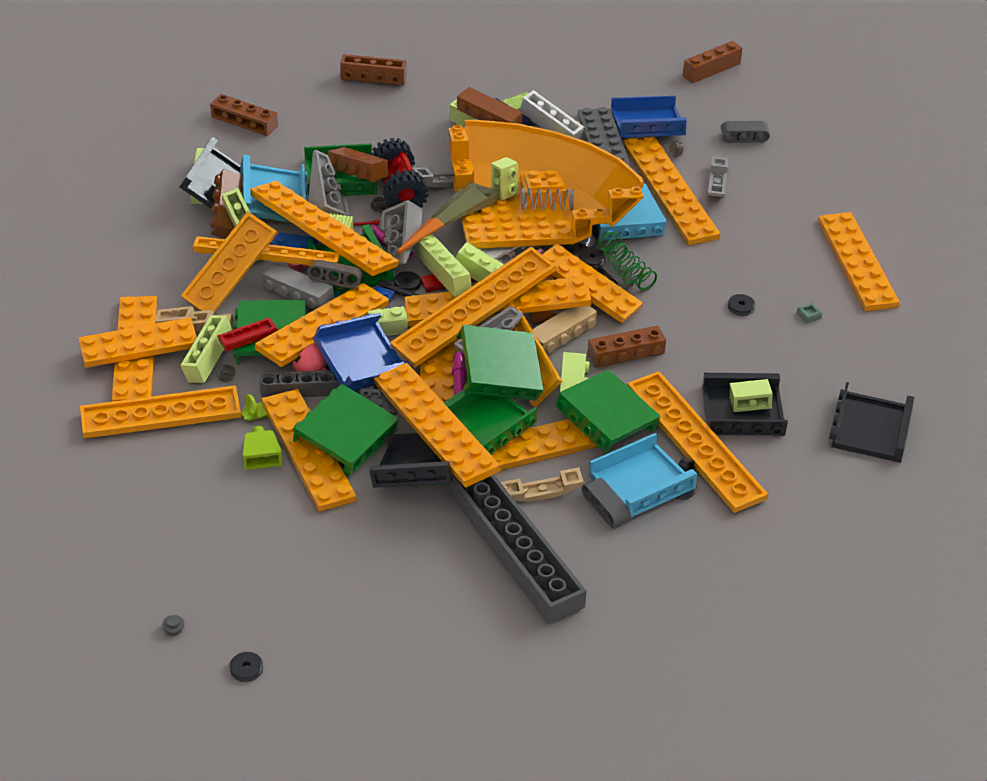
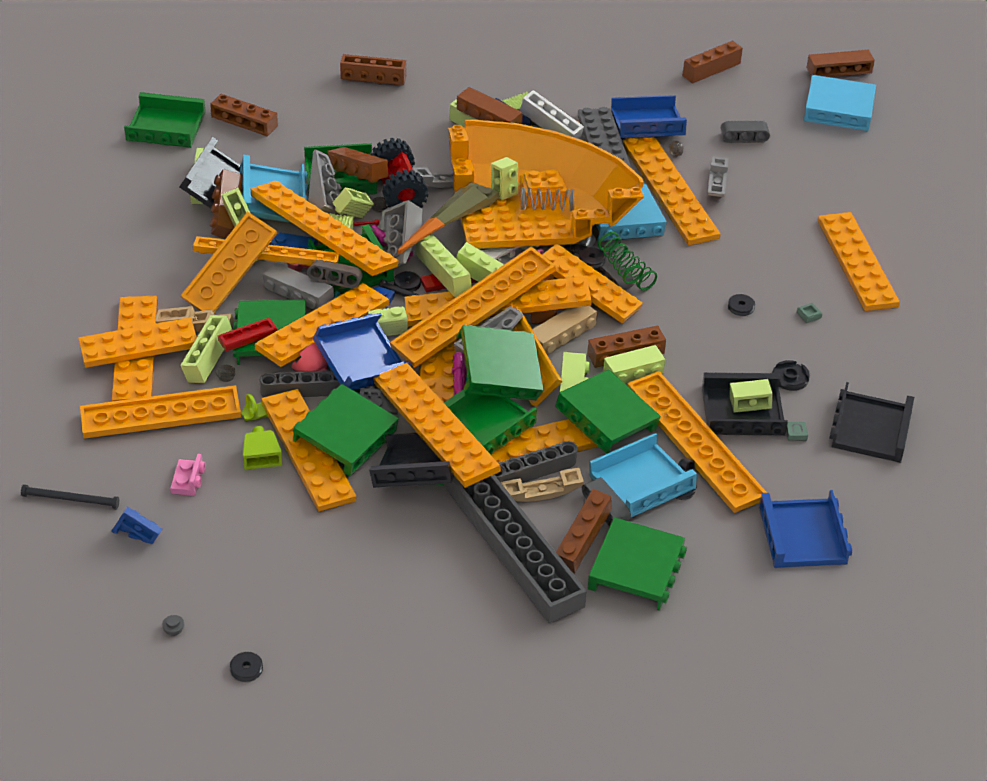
none -> black bar [21,484,120,509]
none -> blue wing [112,506,162,544]
none -> green panel [124,92,206,148]
none -> bright pink bracket [170,454,206,496]
none -> yellowish green brick [332,187,374,219]
none -> dark grey beam [494,441,577,483]
none -> dark orange brick [556,489,612,573]
none -> green panel [588,517,687,611]
none -> yellowish green brick [603,345,665,383]
none -> blue panel [759,490,852,568]
none -> black tile [772,360,810,391]
none -> sand green tile [786,422,808,440]
none -> medium azure panel [804,75,876,131]
none -> dark orange brick [806,49,875,78]

